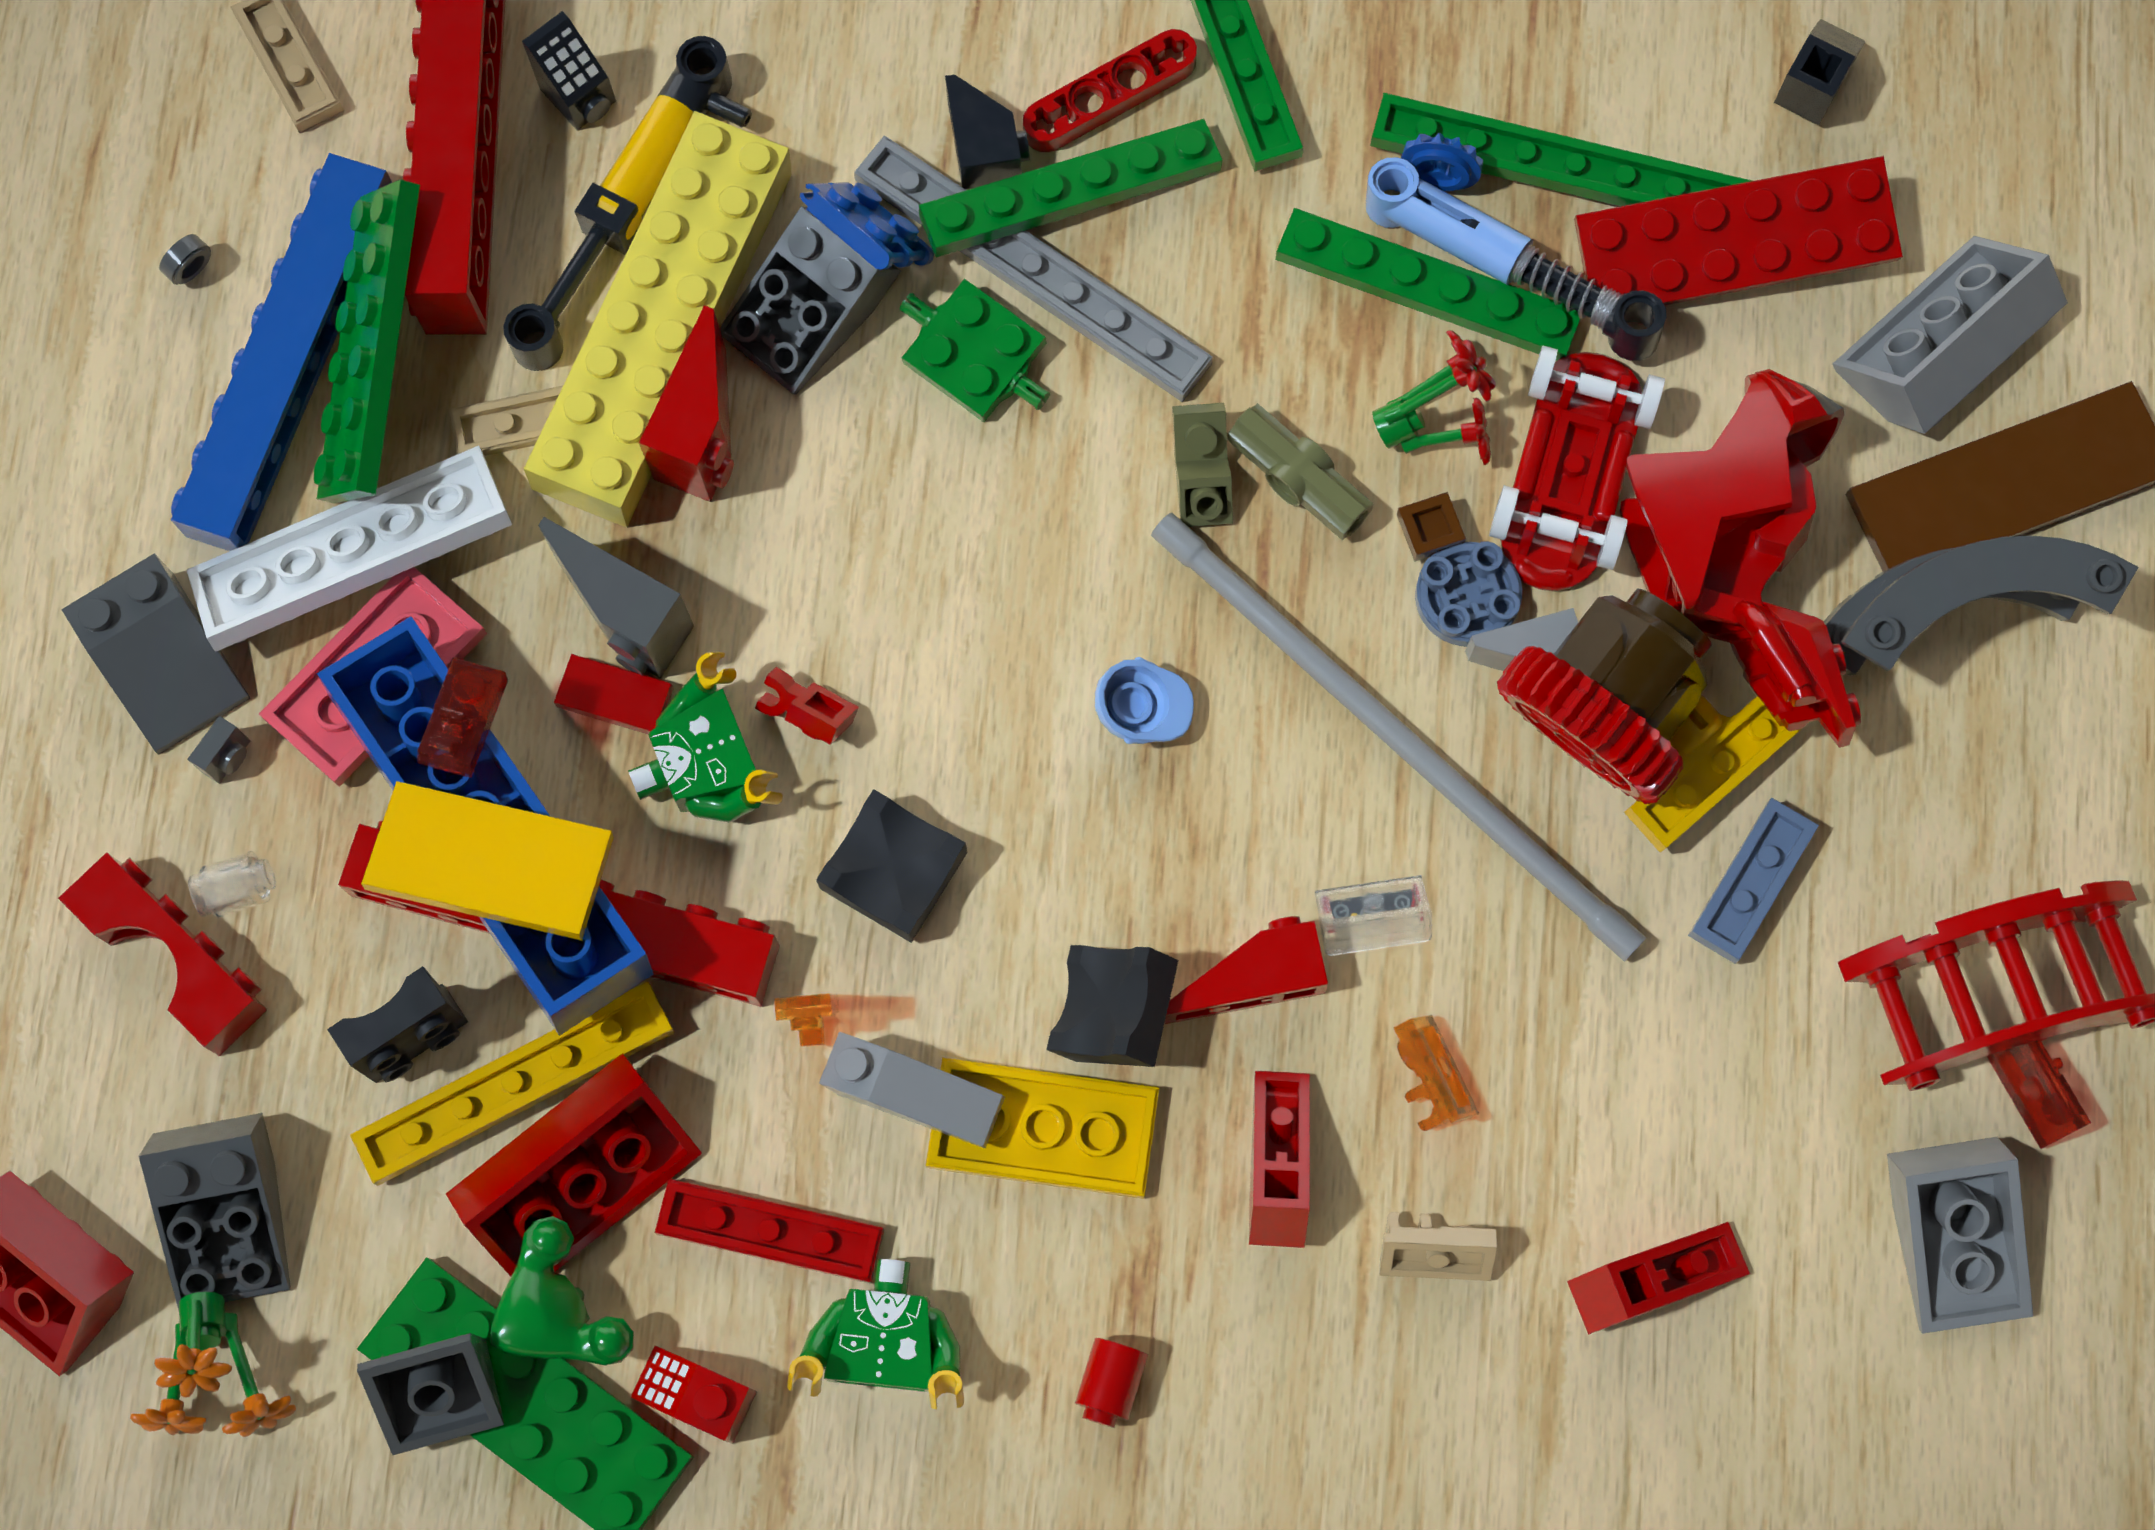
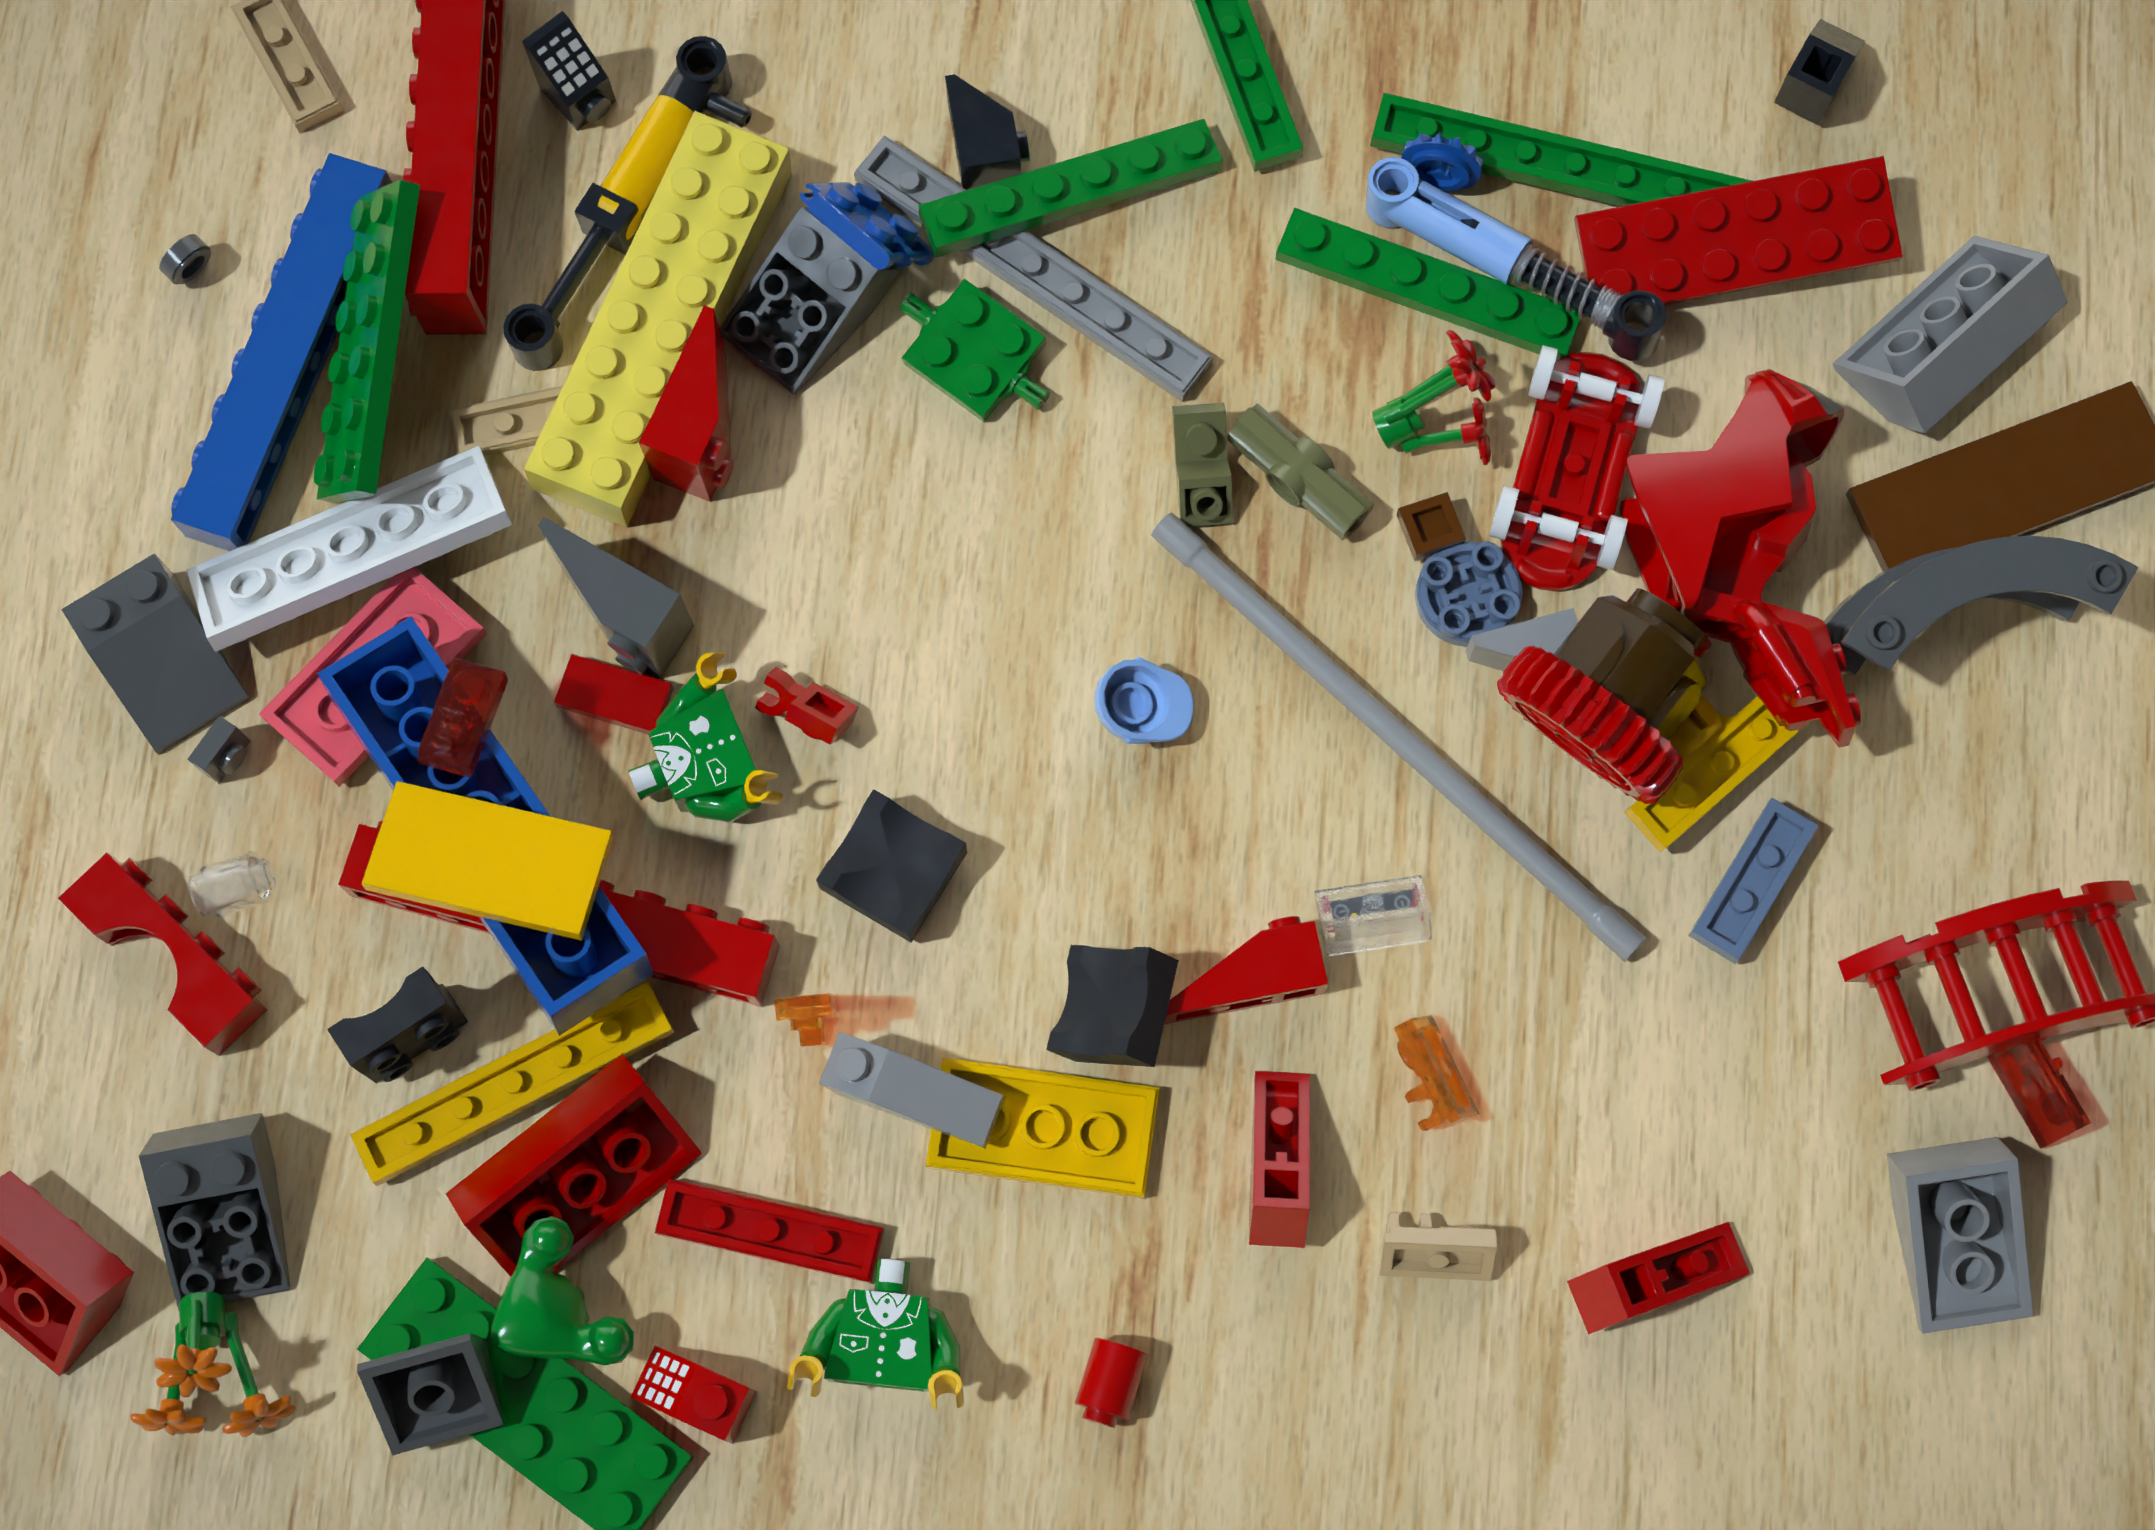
red beam [1023,29,1197,152] -> none

